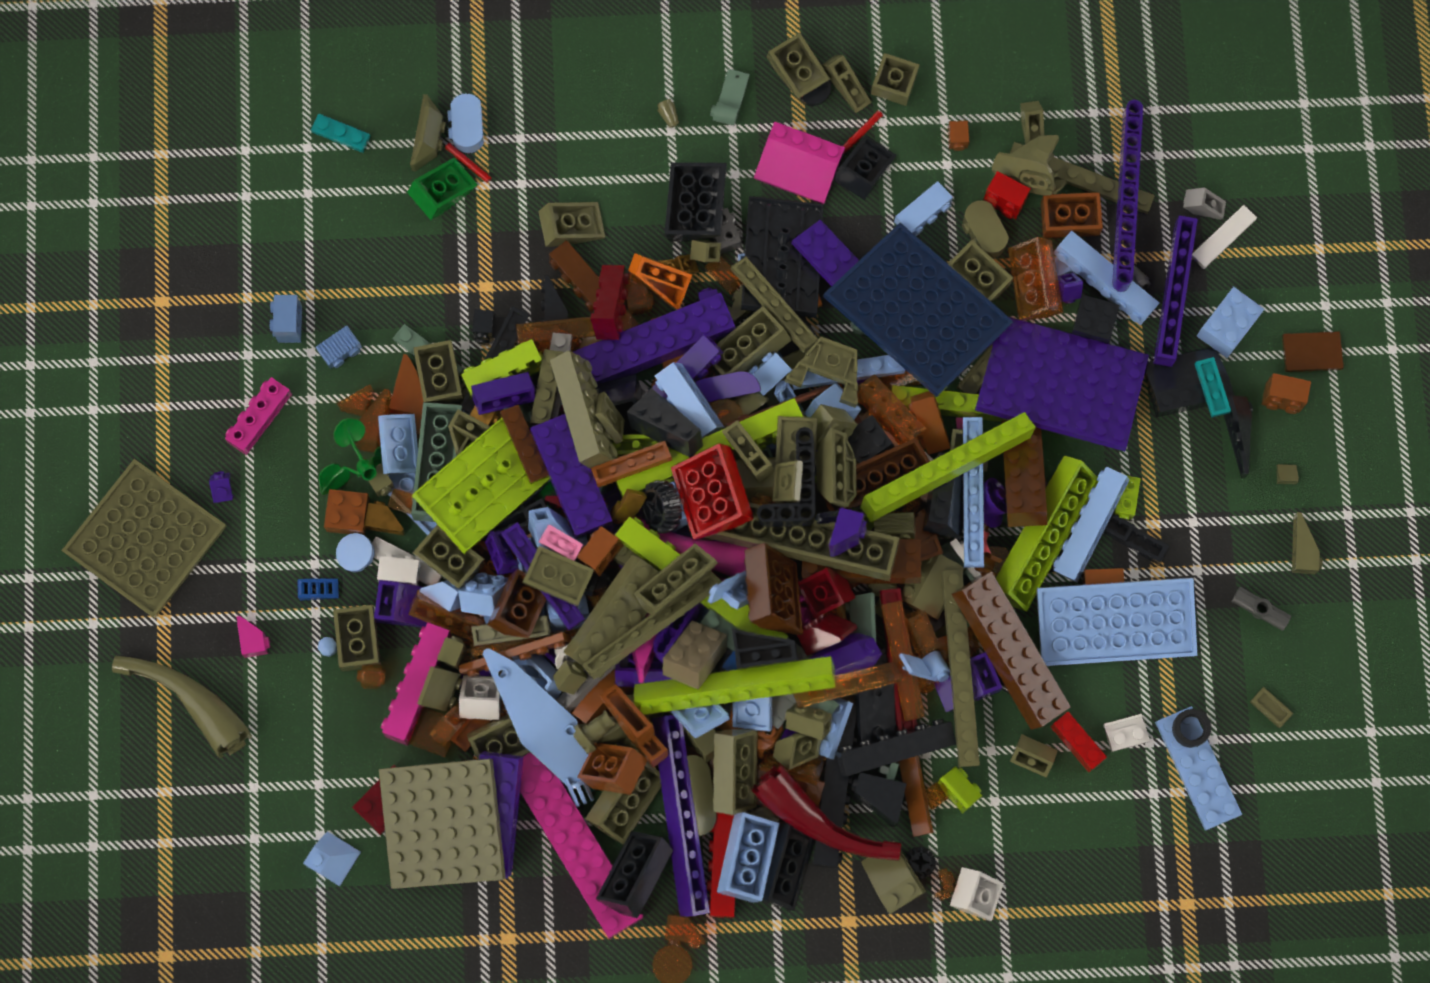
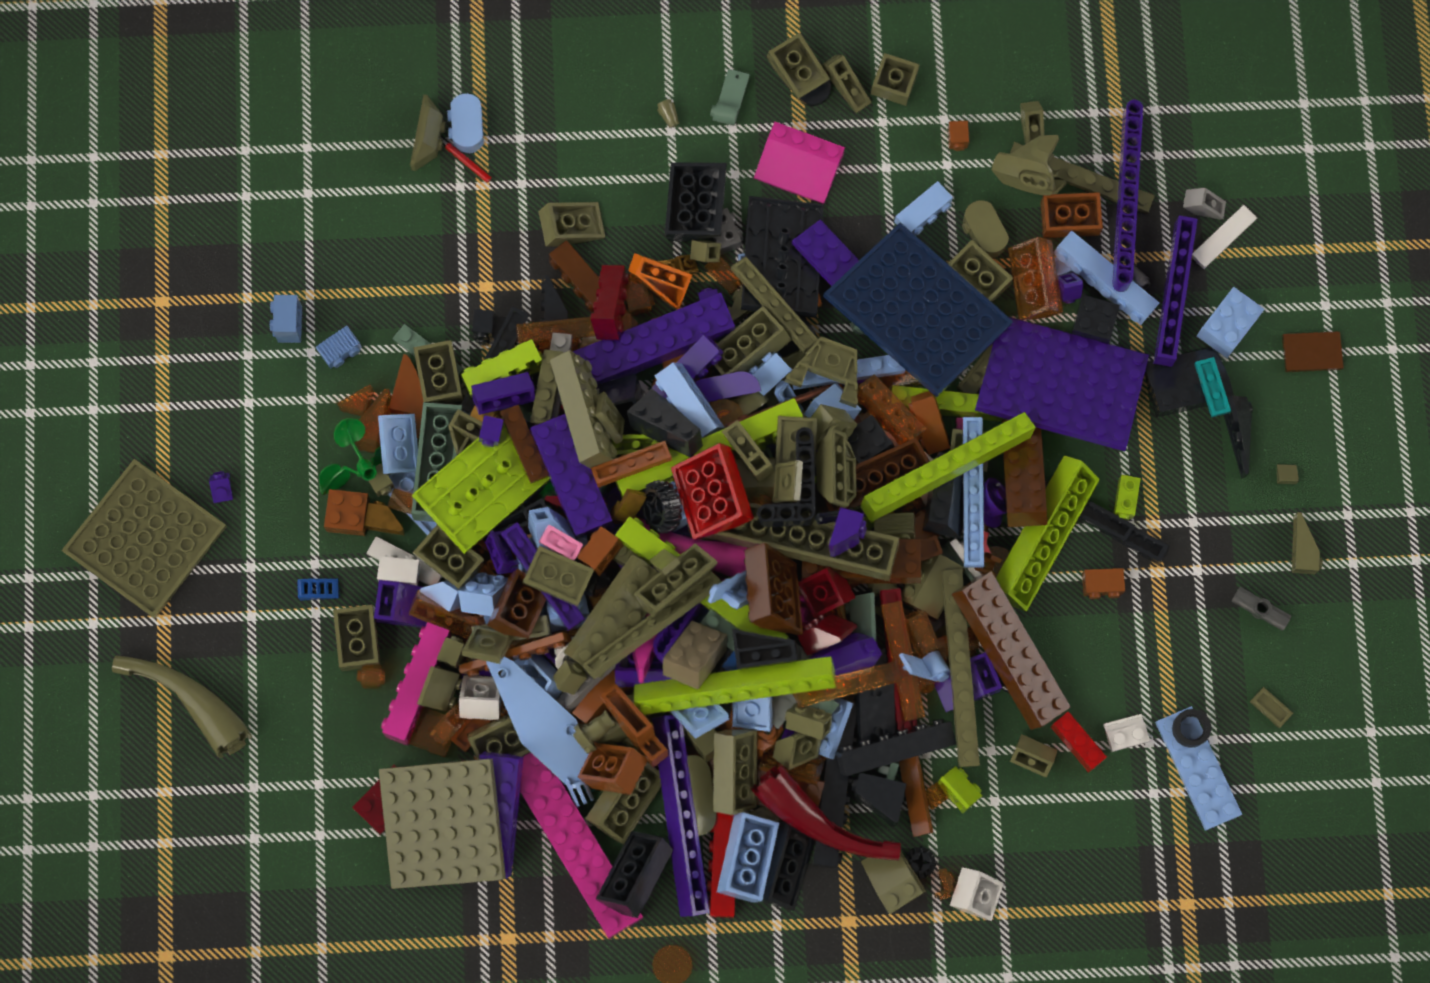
dark pink brick [225,377,292,455] -> none
dark pink slope [237,616,270,658] -> none
light blue slope [303,831,361,886] -> none
teal plate [311,114,370,153] -> none
light blue tile [318,637,337,657] -> none
light blue tile [336,533,374,572] -> none
green slope [407,157,478,220] -> none
clear orange slope [665,915,705,949] -> none
black slope [834,135,897,201] -> none
red bar [842,111,883,154] -> none
red brick [983,171,1031,220] -> none
light blue plate [1037,578,1197,666] -> none
light blue brick [1053,467,1130,583] -> none
dark orange brick [1261,373,1311,414] -> none
none -> olive tile [462,626,513,664]
none -> dark purple brick [479,415,504,447]
none -> olive tile [649,549,680,575]

